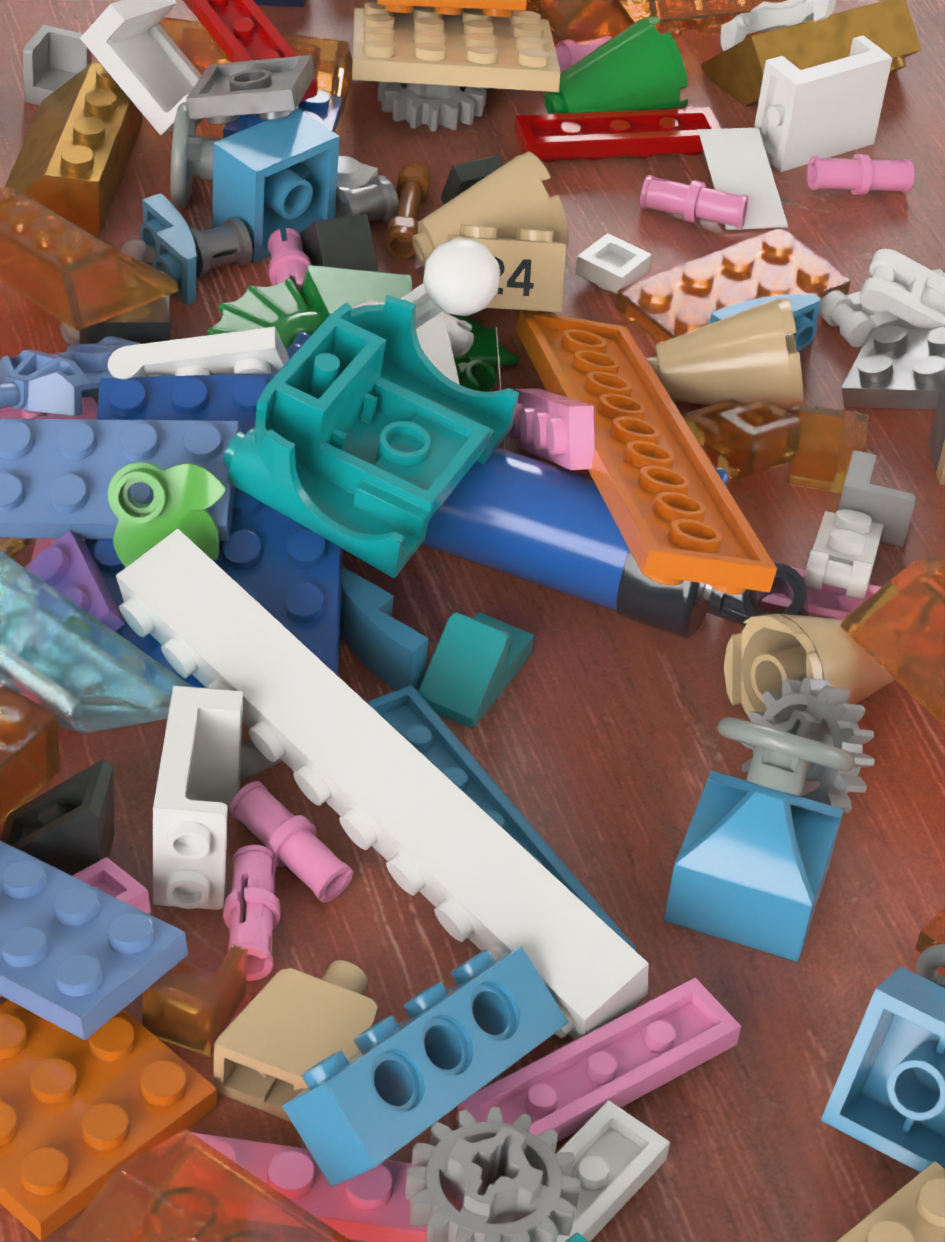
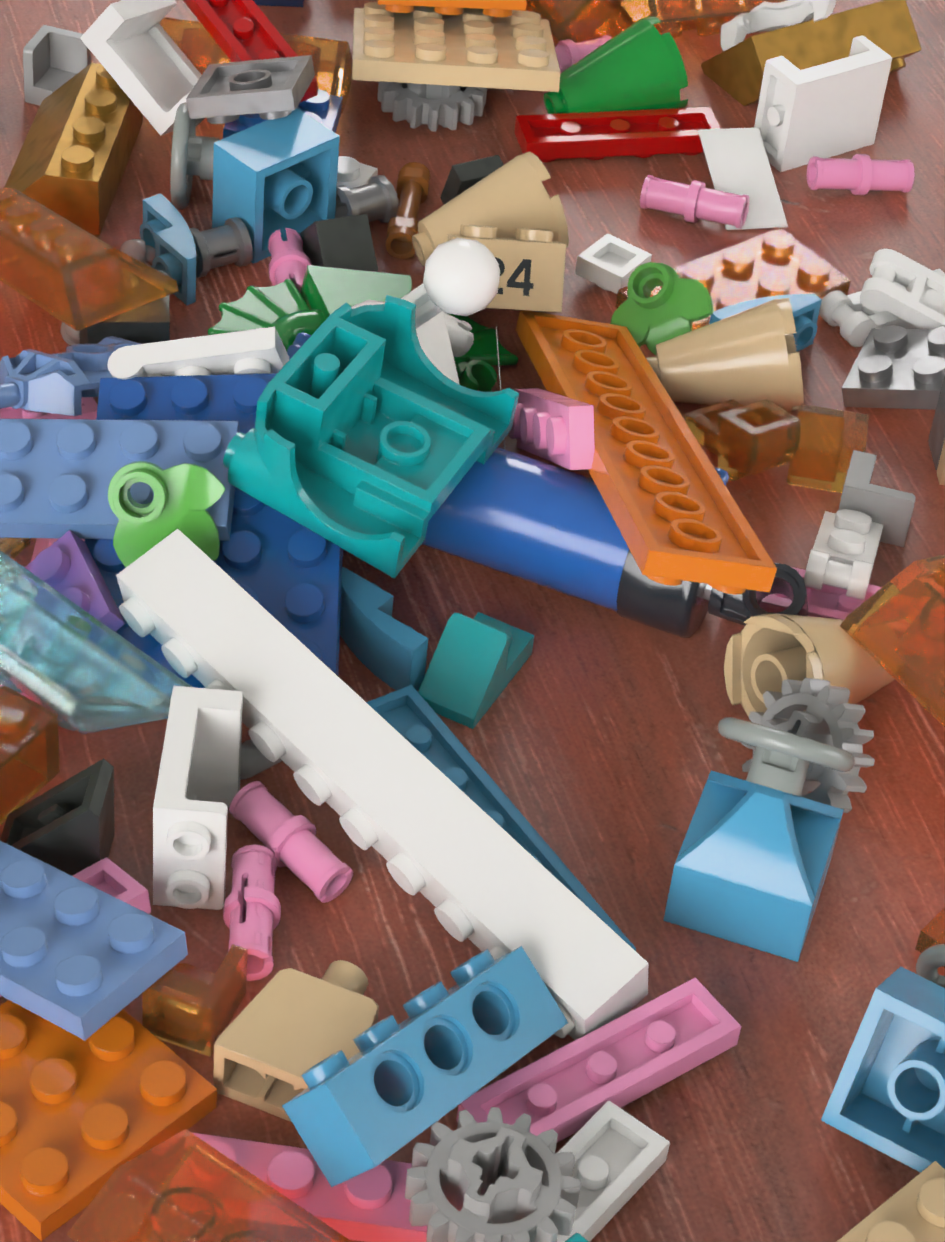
none -> bright green plate [610,262,714,356]

